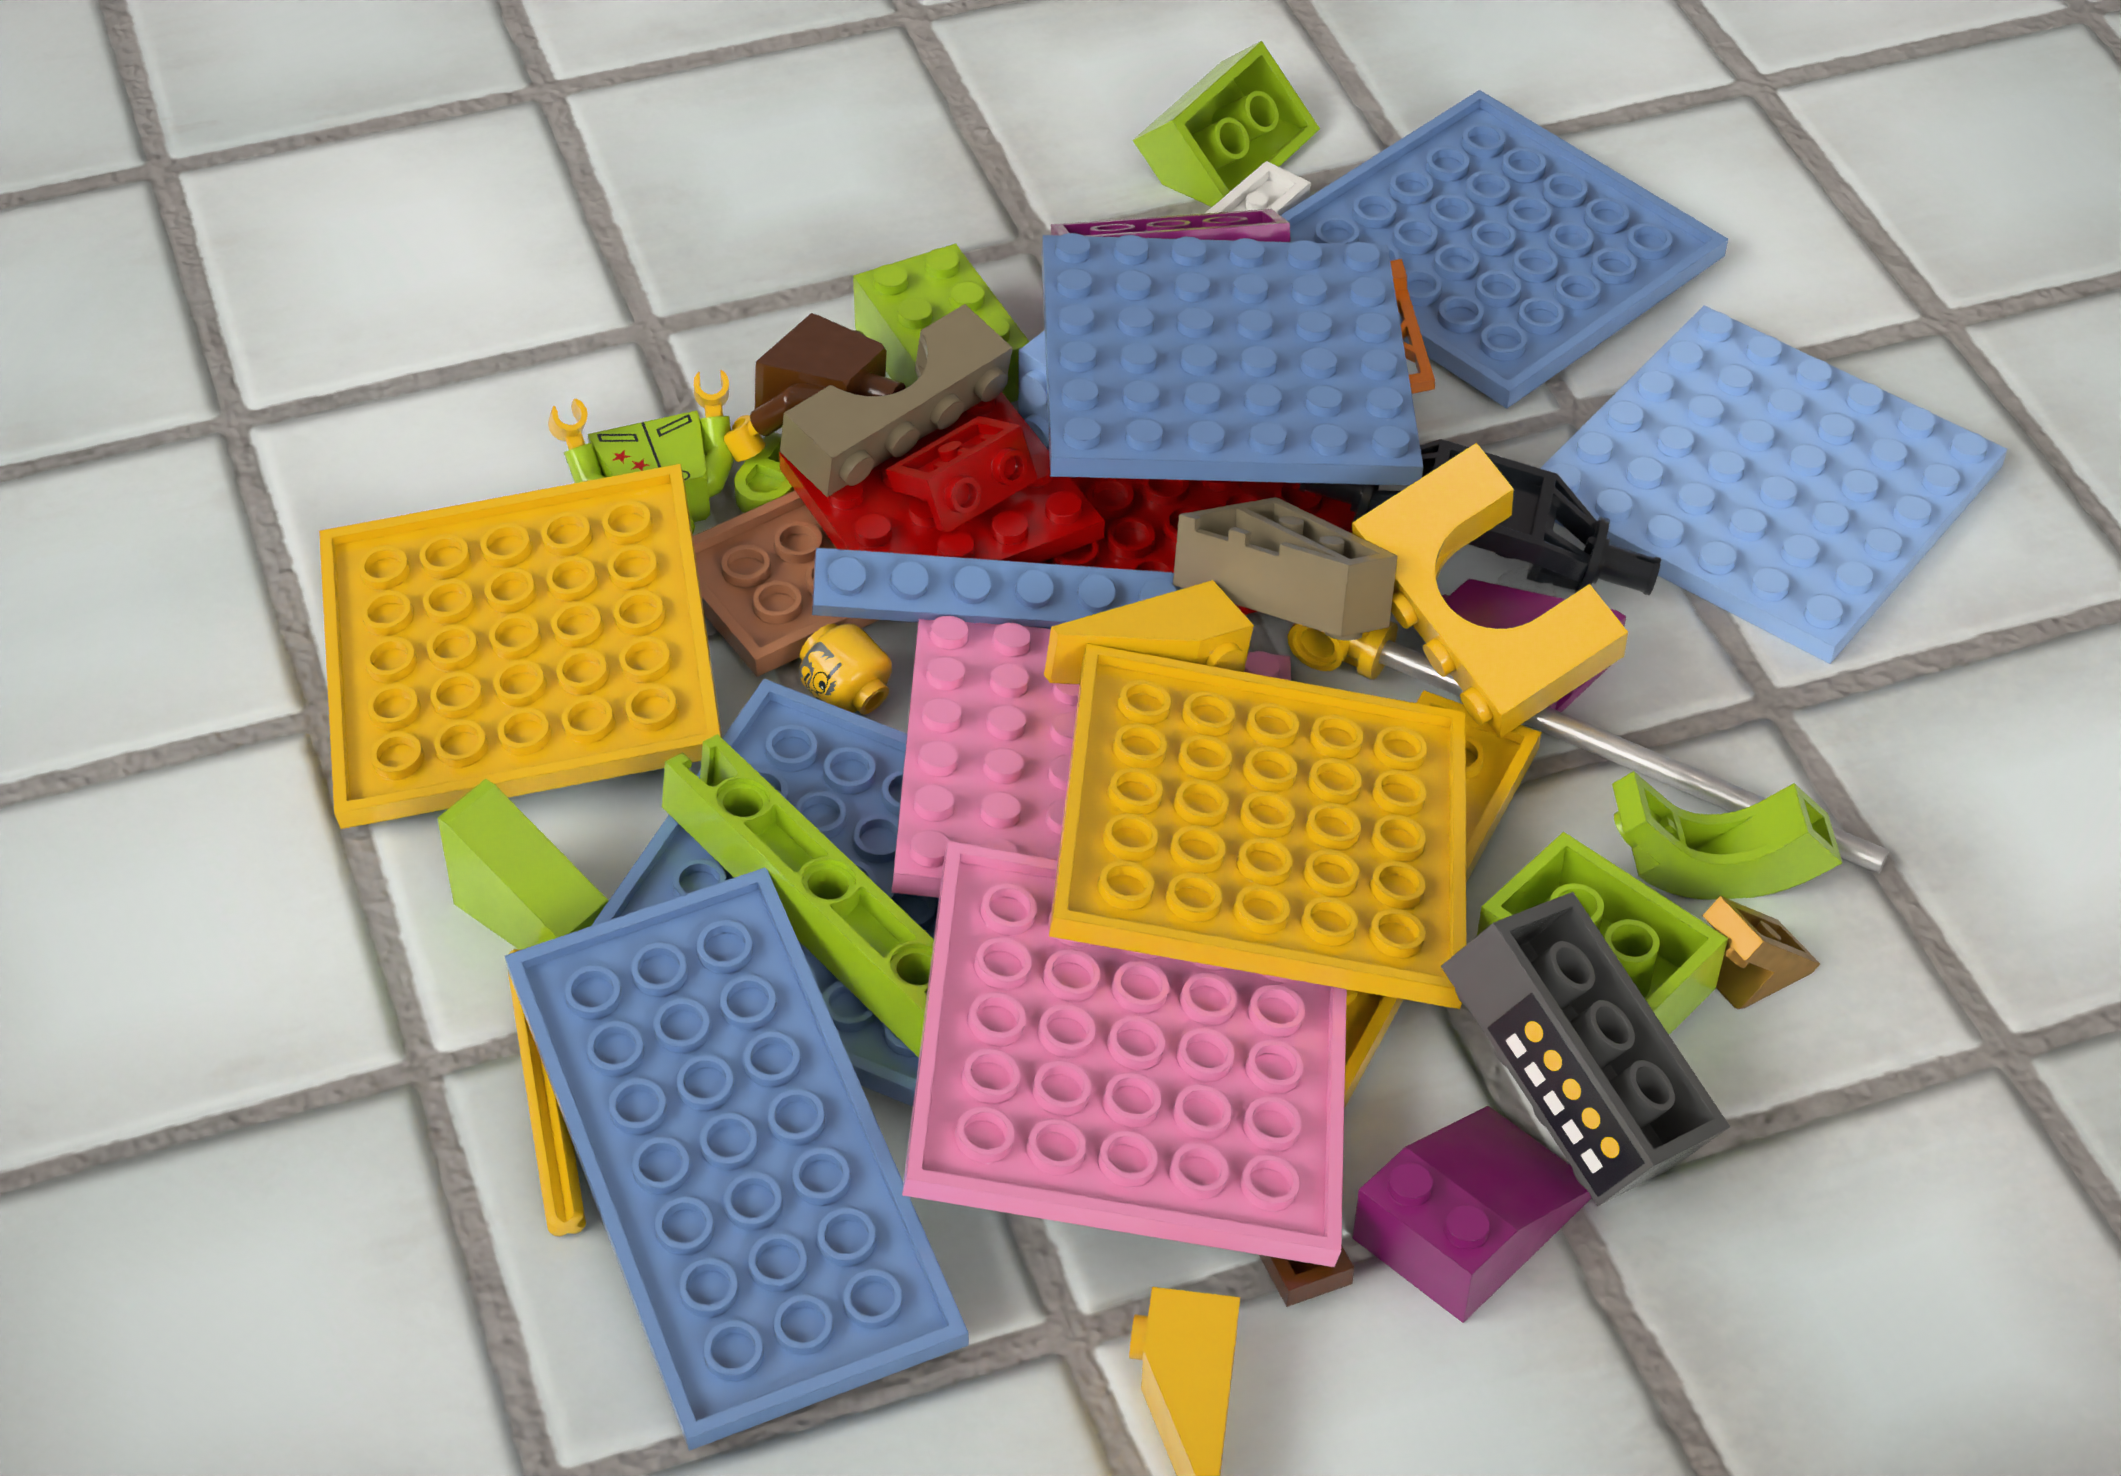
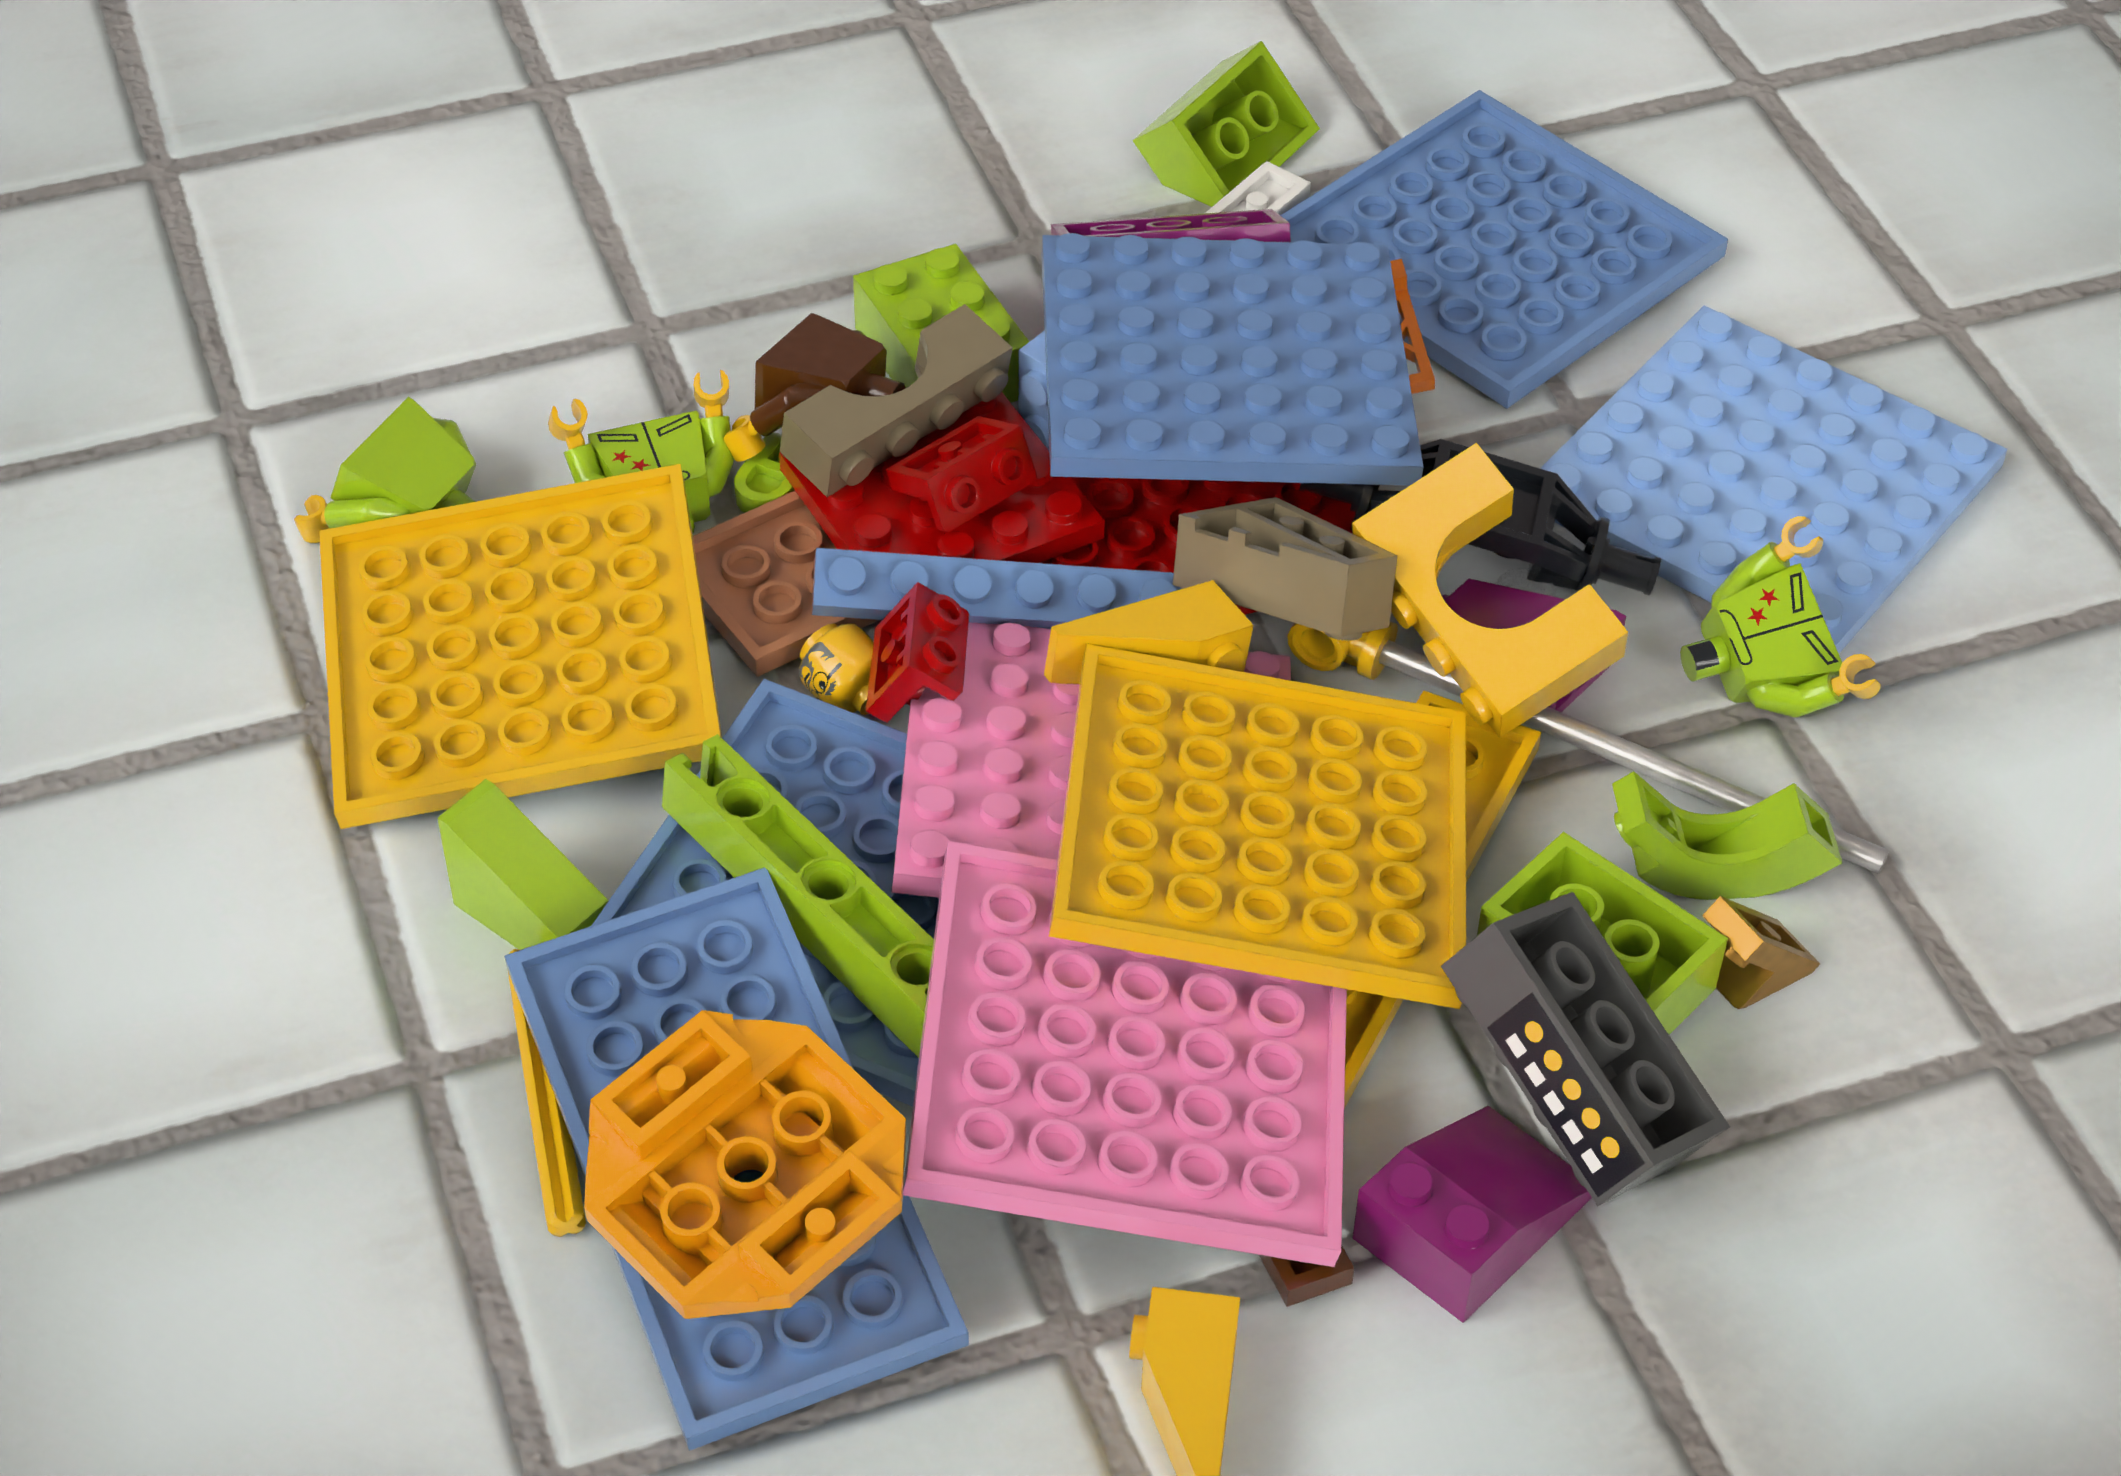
none -> lime torso [294,396,476,543]
none -> light orange piece [584,1010,906,1319]
none -> red bracket [866,582,969,723]
none -> lime torso [1680,516,1881,718]

